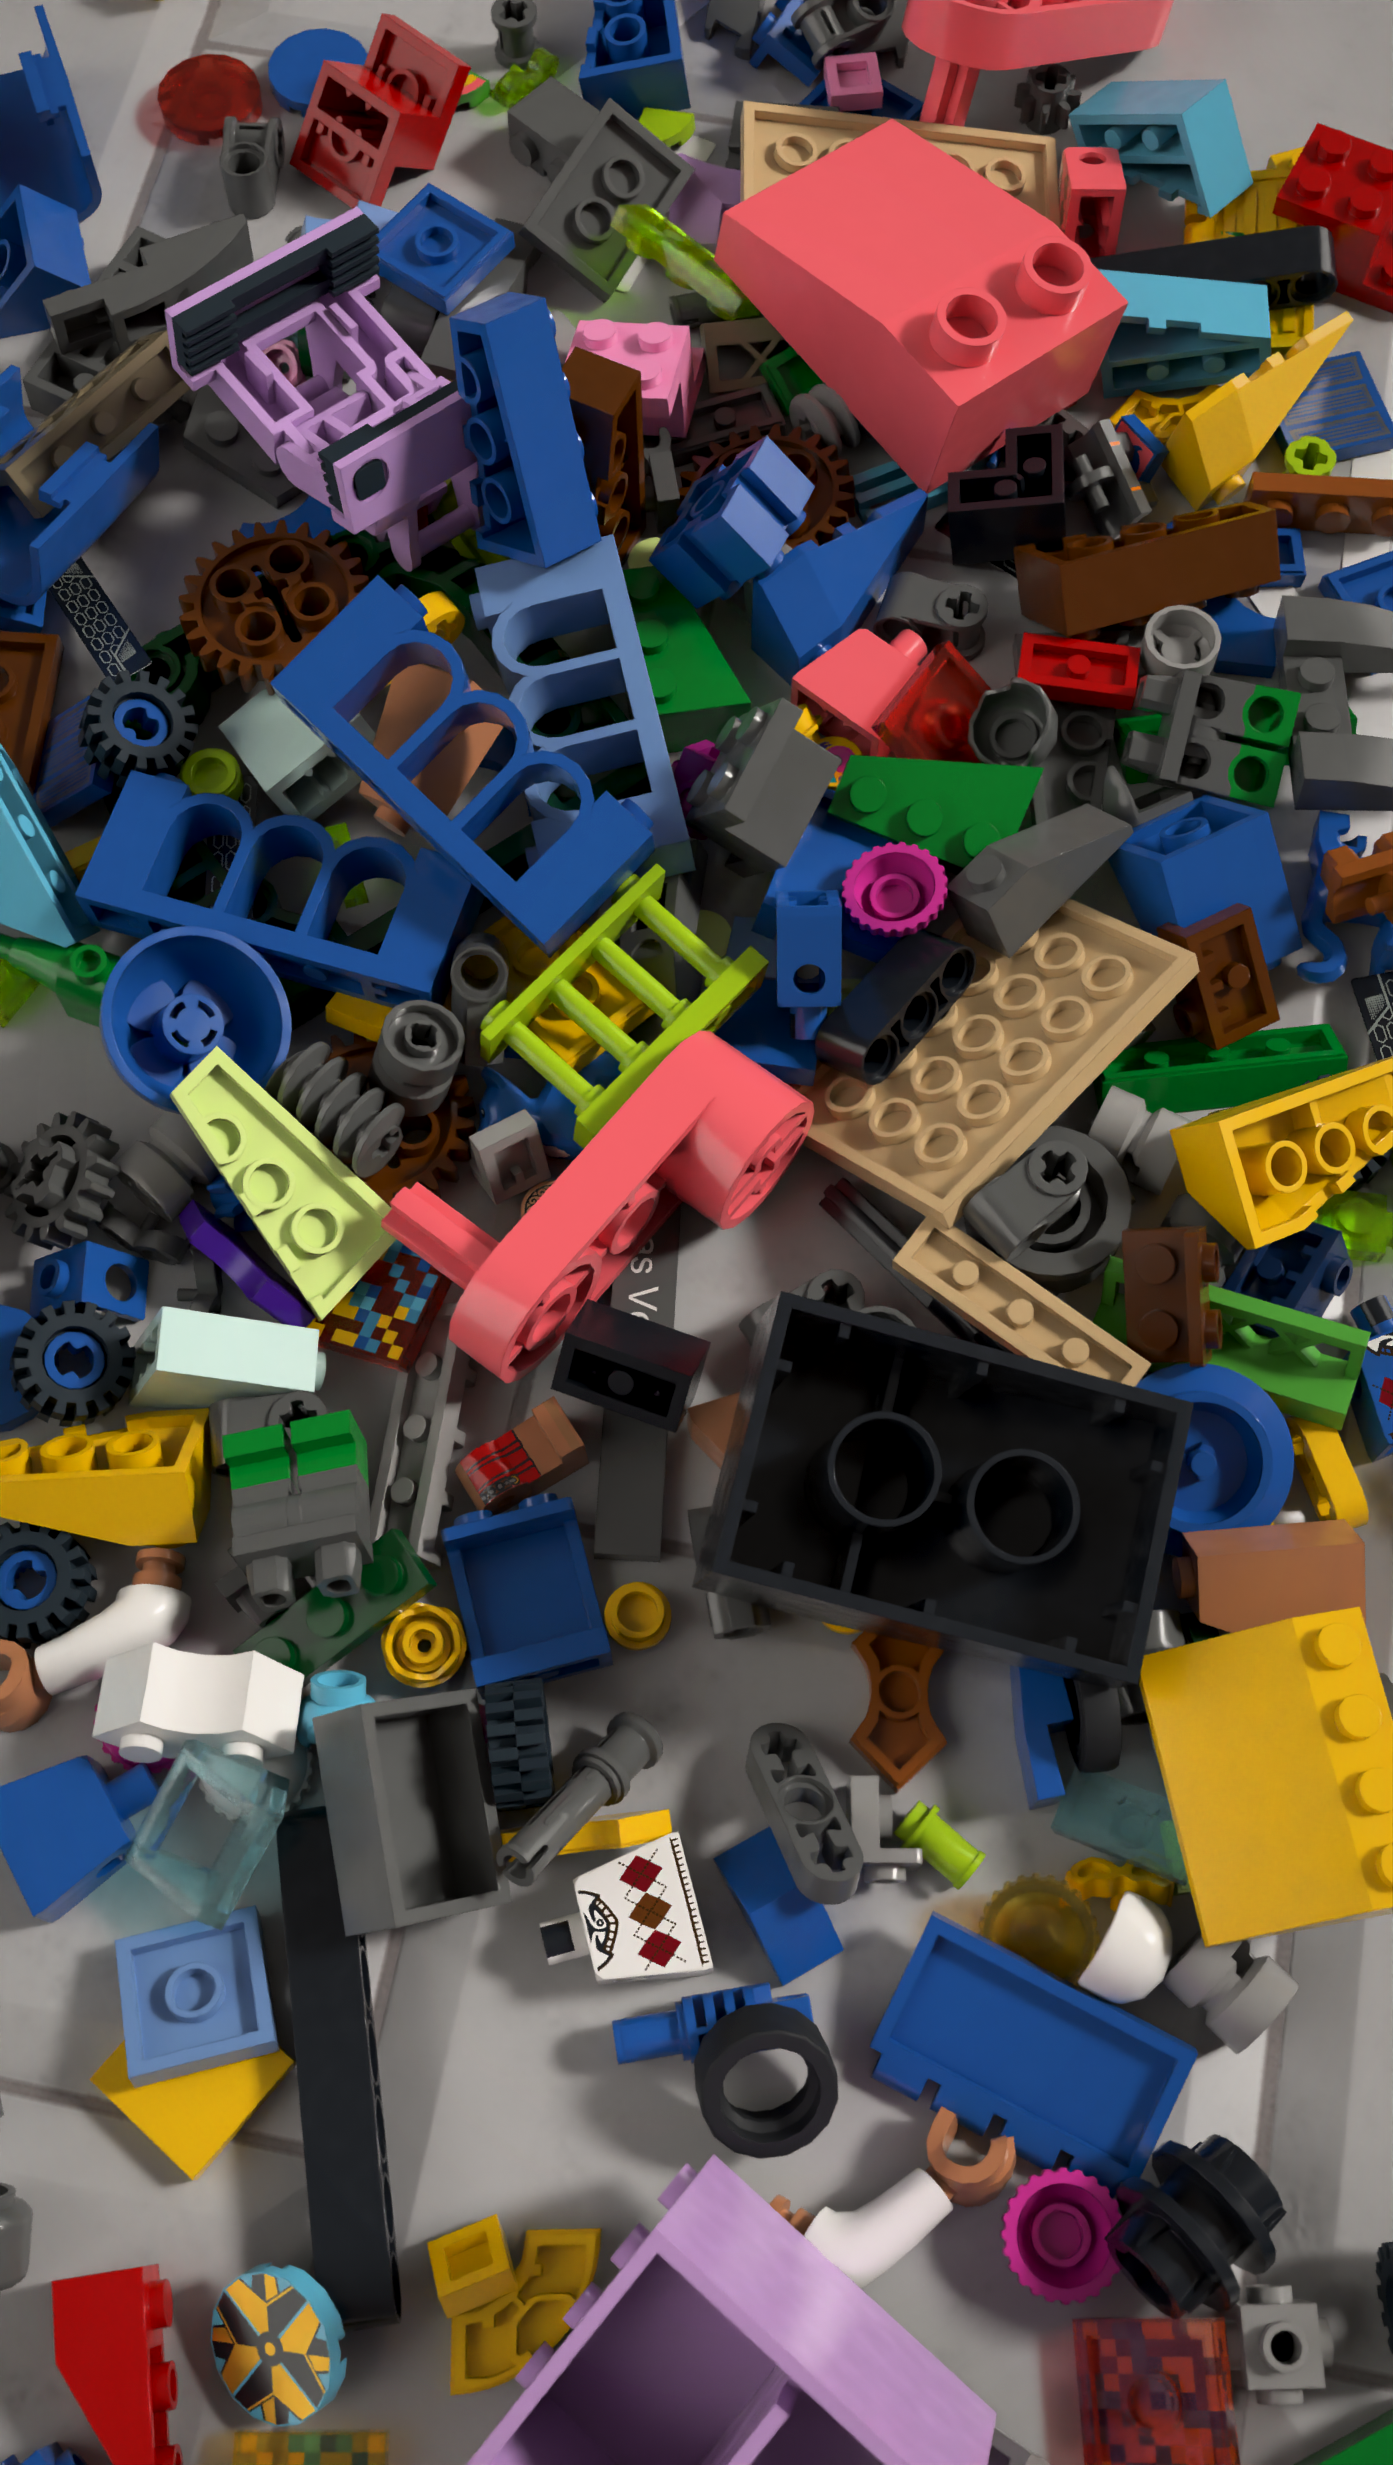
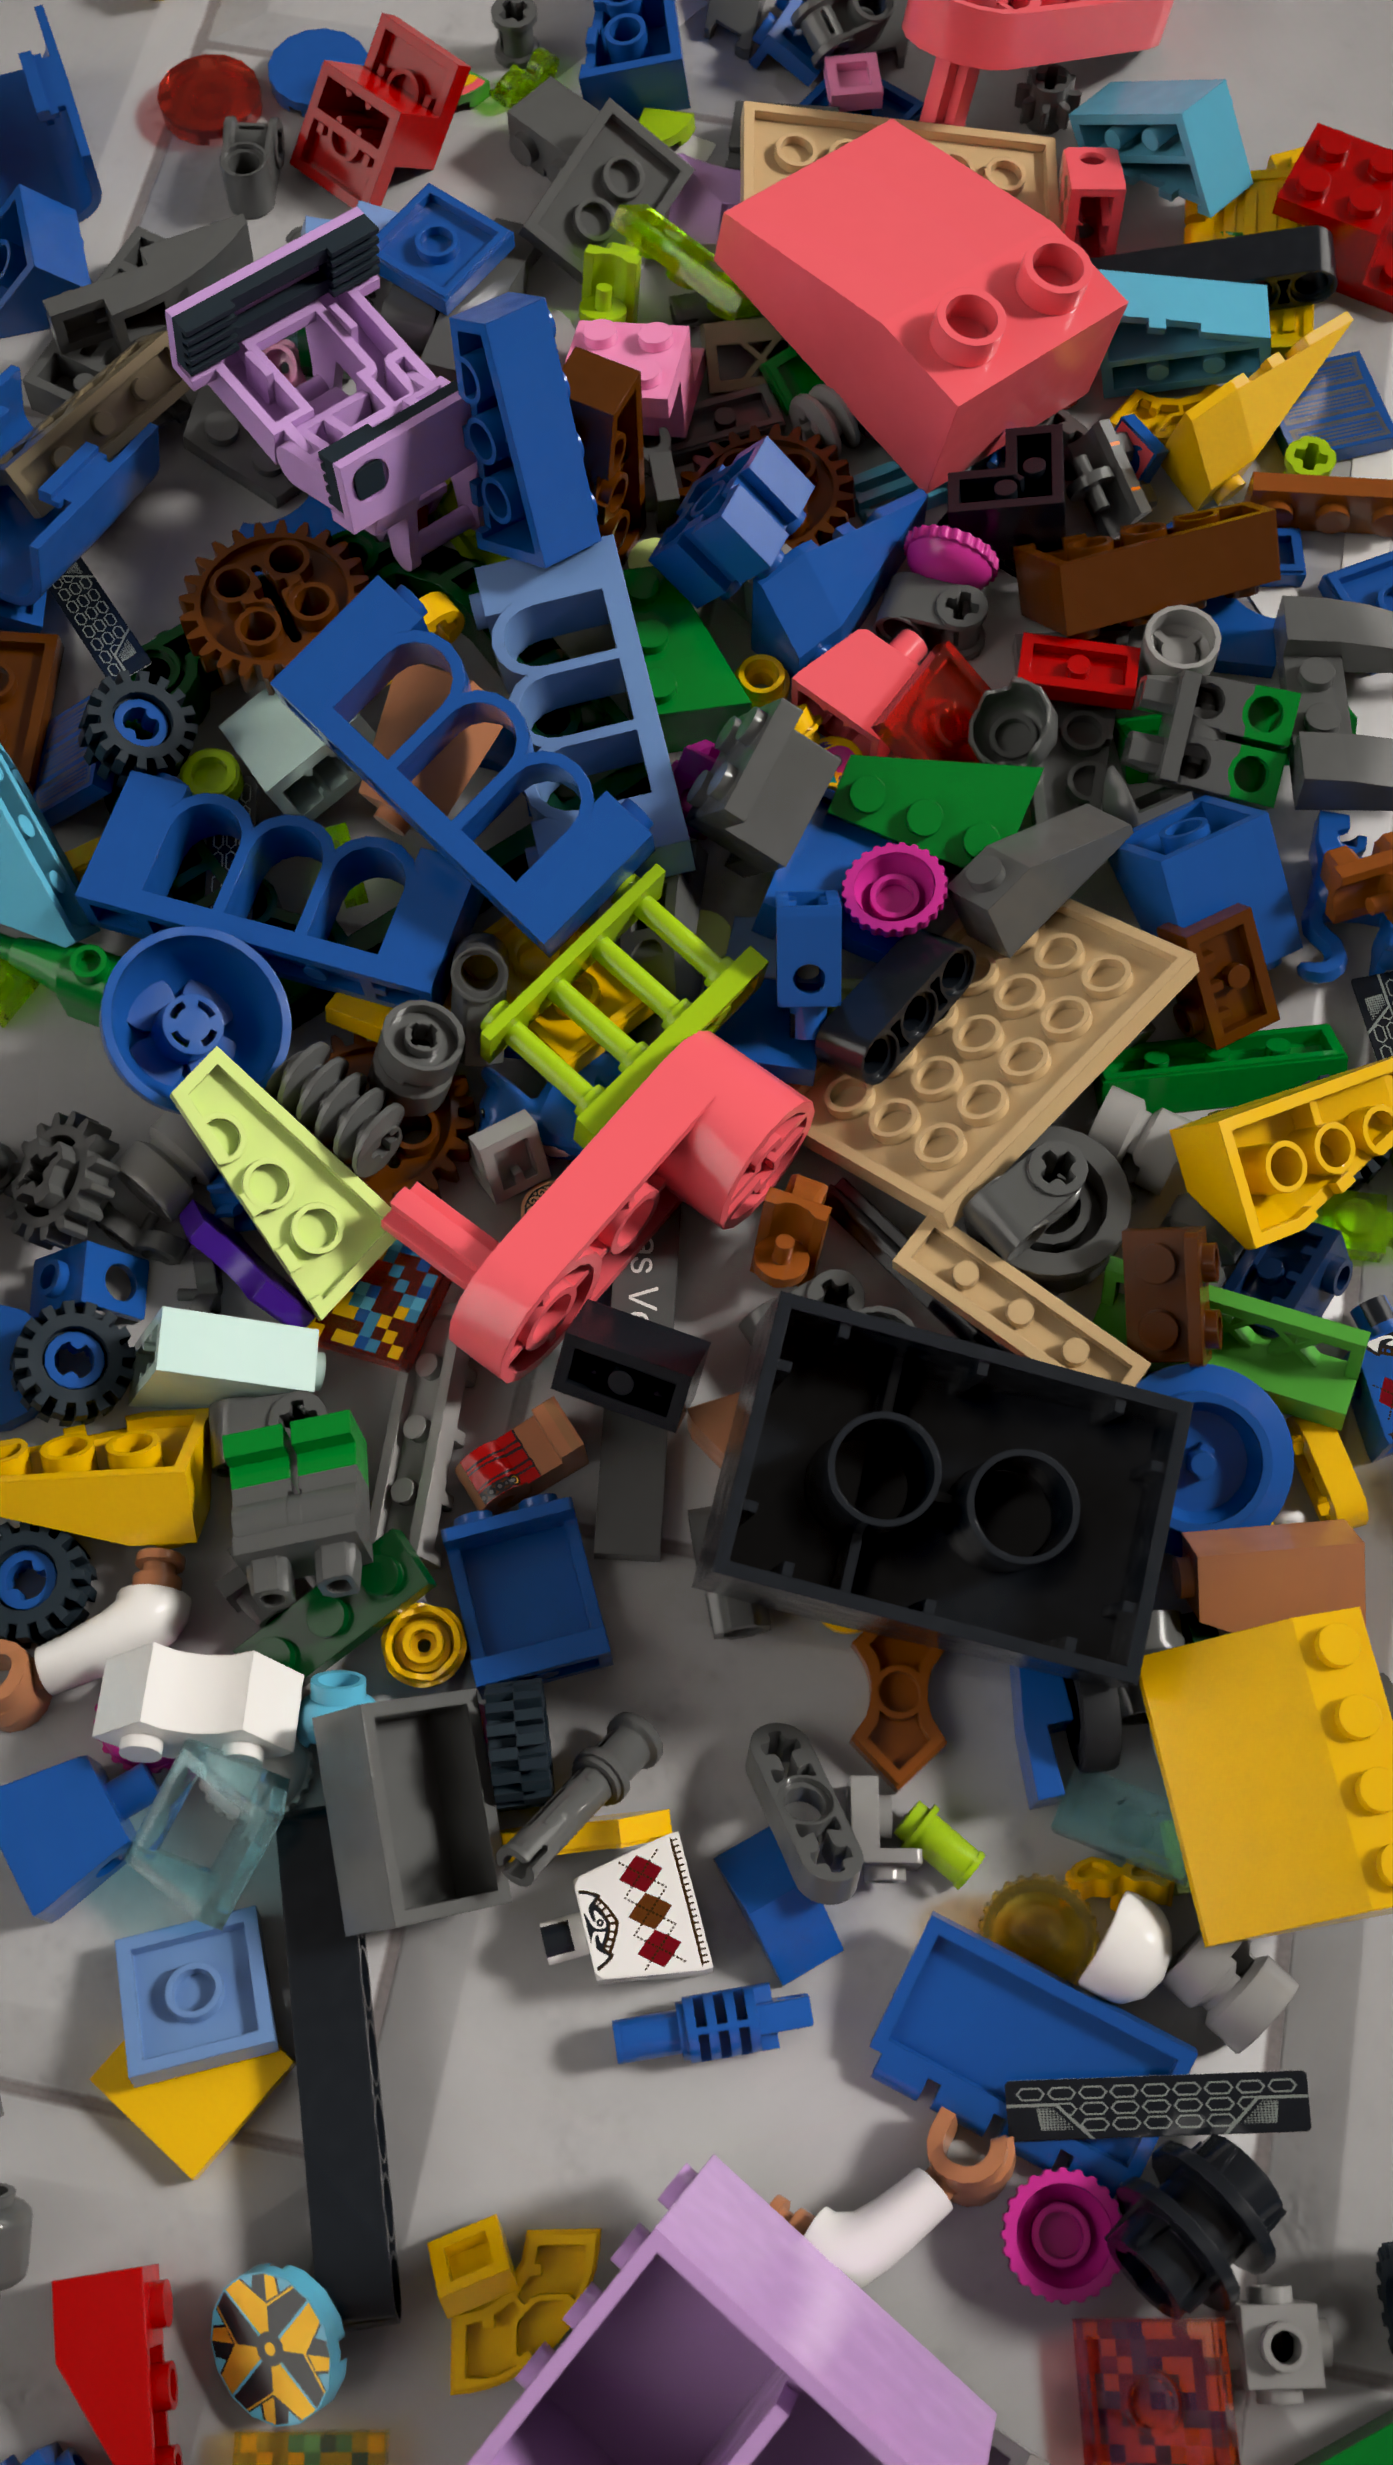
yellow plate [604,1582,672,1651] -> none
black tyre [694,2003,838,2159] -> none
none -> lime hips [579,242,642,323]
none -> yellow plate [734,654,790,709]
none -> dark orange hips [750,1174,832,1288]
none -> dark pink hat [904,524,999,591]
none -> black sticker [1005,2070,1311,2142]

